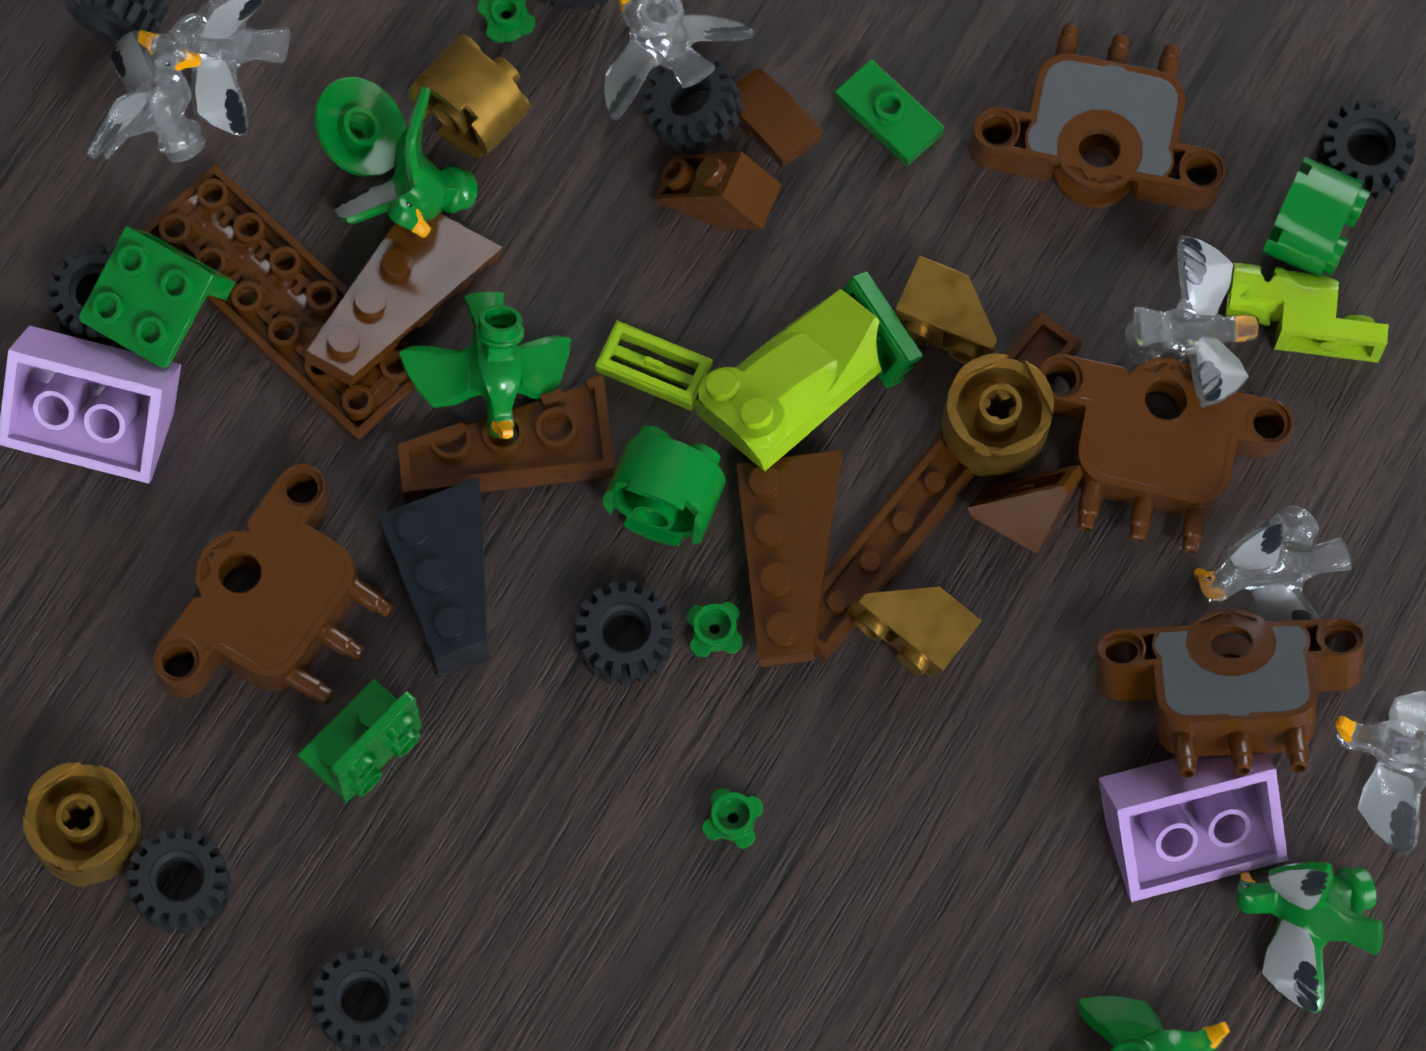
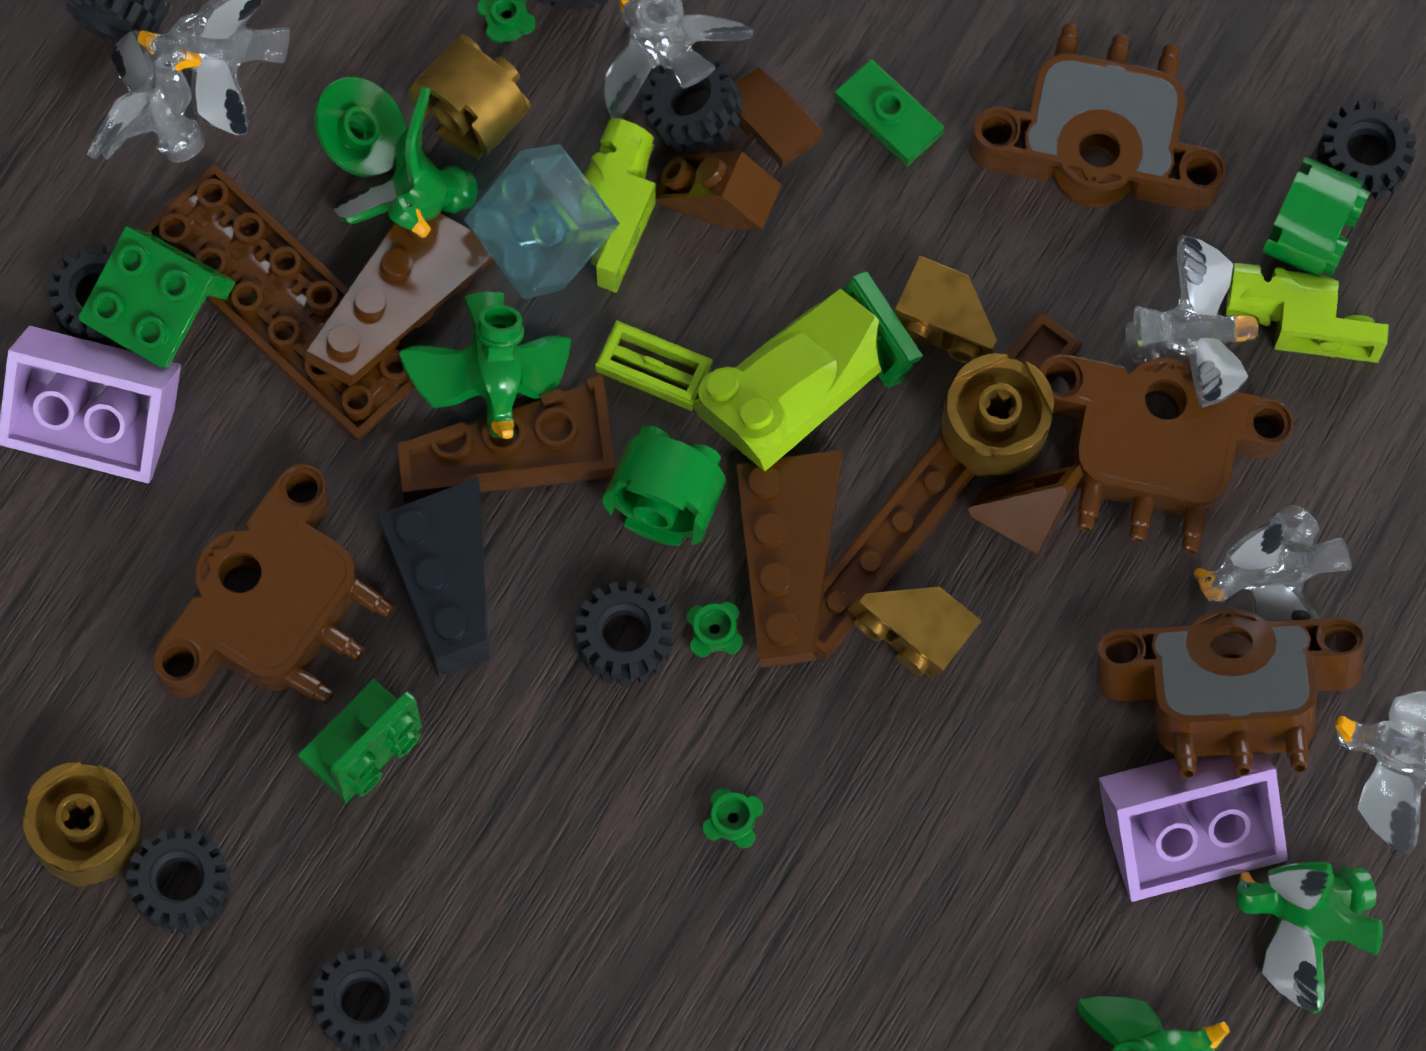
none -> clear light blue brick [464,144,620,299]
none -> lime plate [575,118,656,293]

